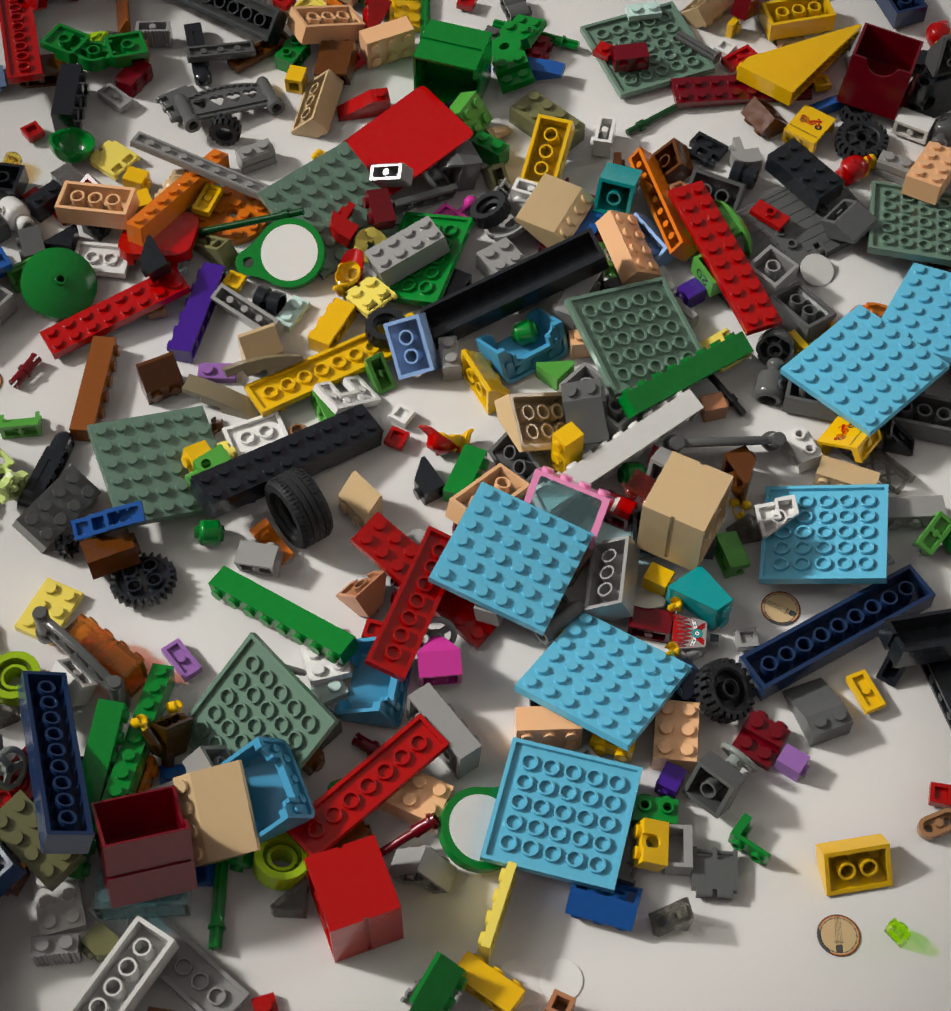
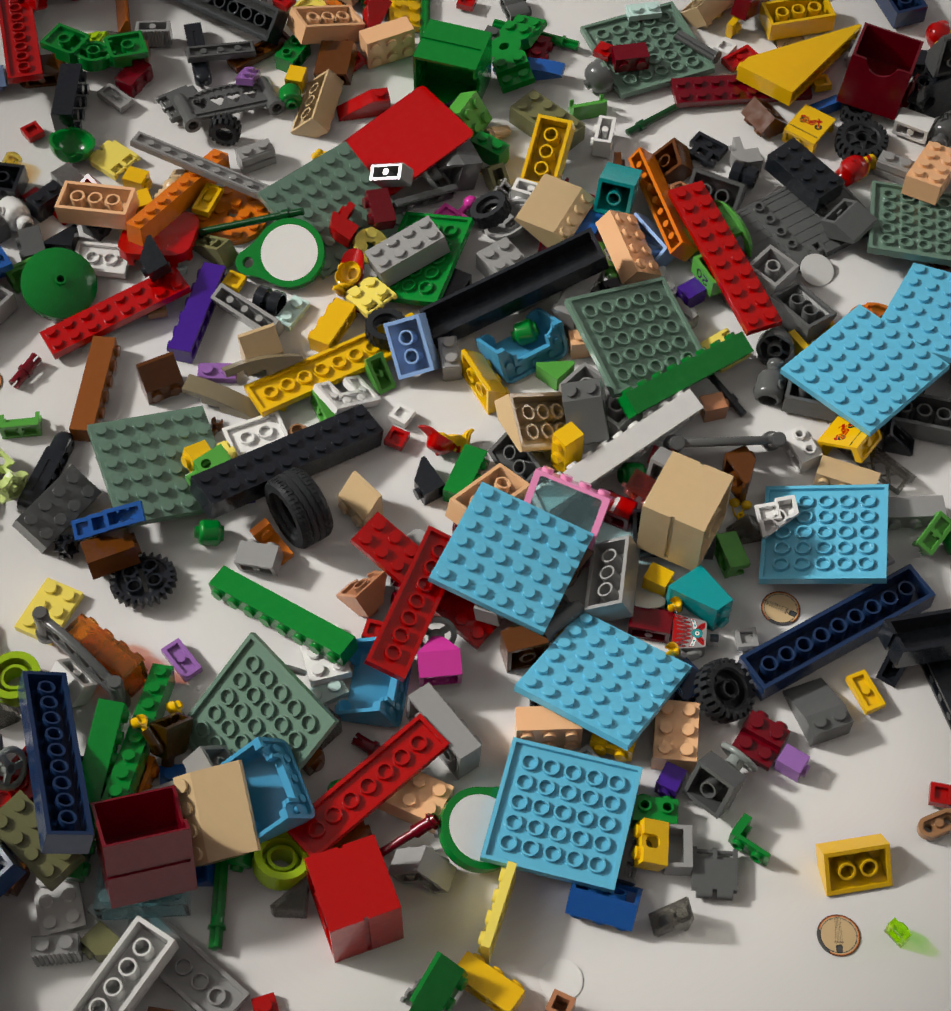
red plate [749,199,790,232] -> none
none -> medium lavender plate [236,67,260,86]
none -> green head [279,83,302,110]
none -> reddish brown slope [500,626,549,673]
none -> bright green hinge [568,94,607,120]
none -> dark grey cylinder [583,58,616,94]

